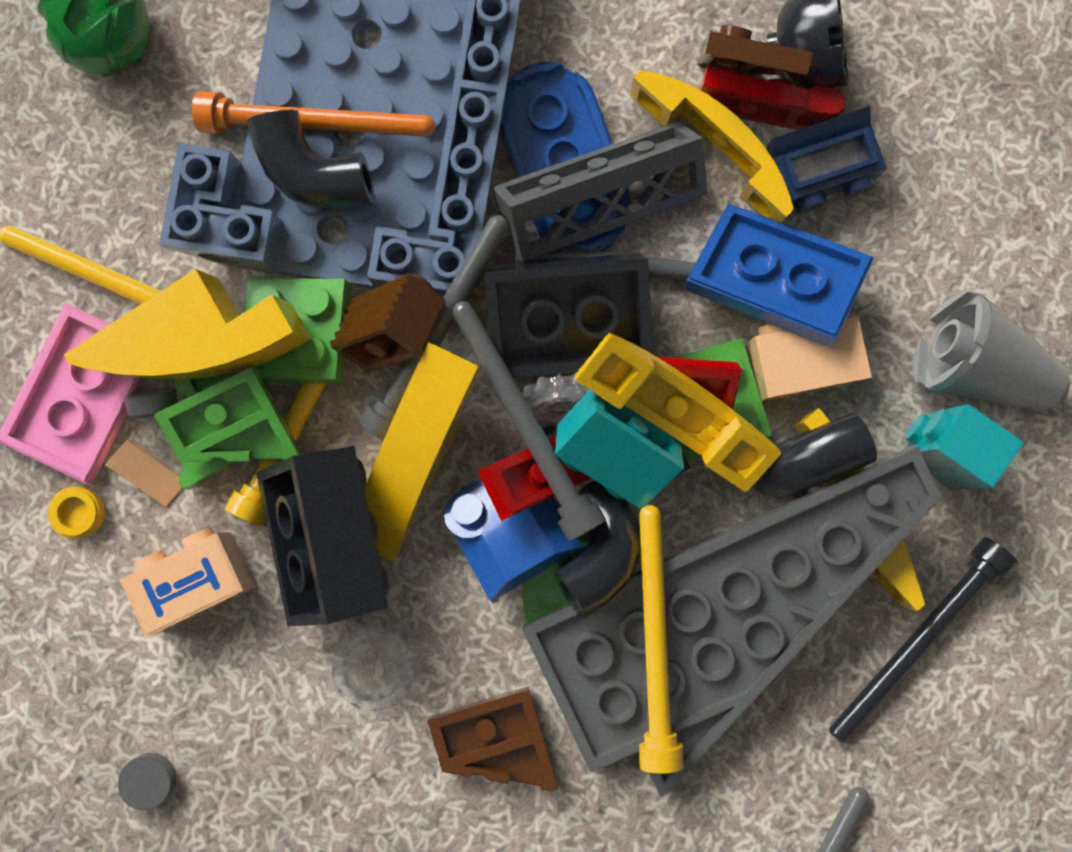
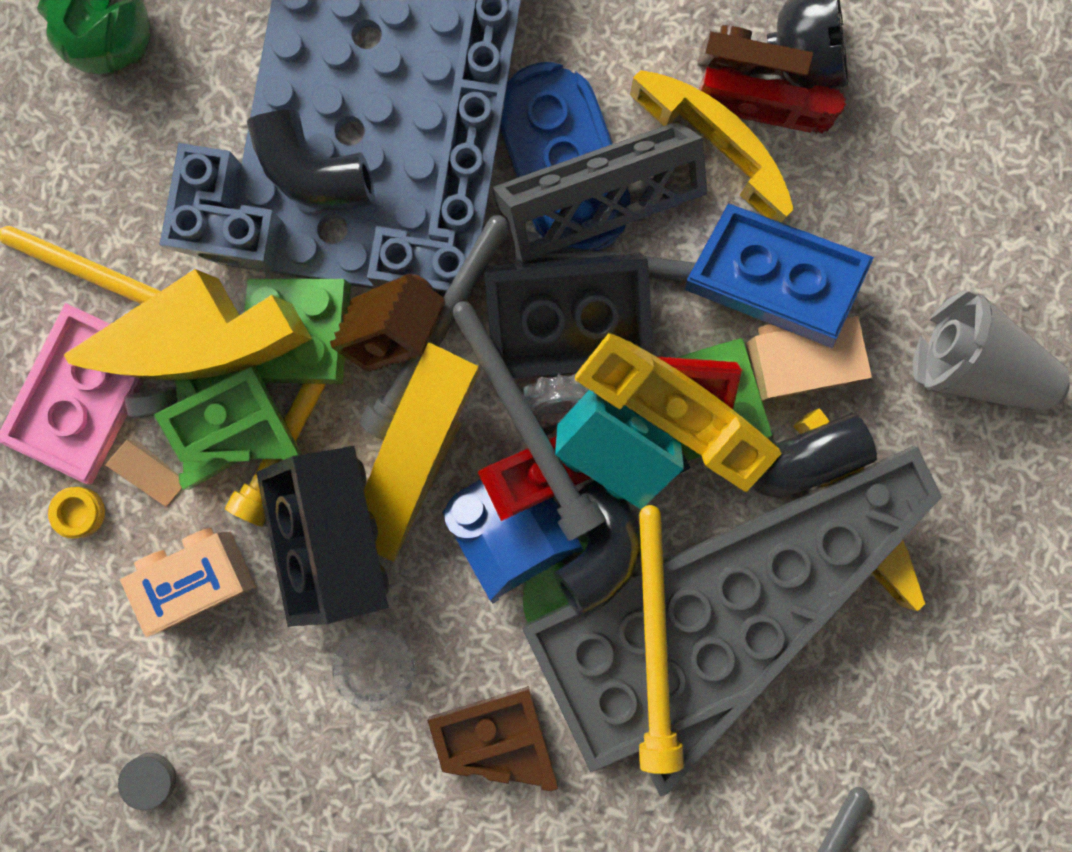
orange piece [192,91,436,137] -> none
dark blue window [766,106,887,214] -> none
black piece [829,537,1019,743] -> none
teal brick [904,404,1024,490] -> none

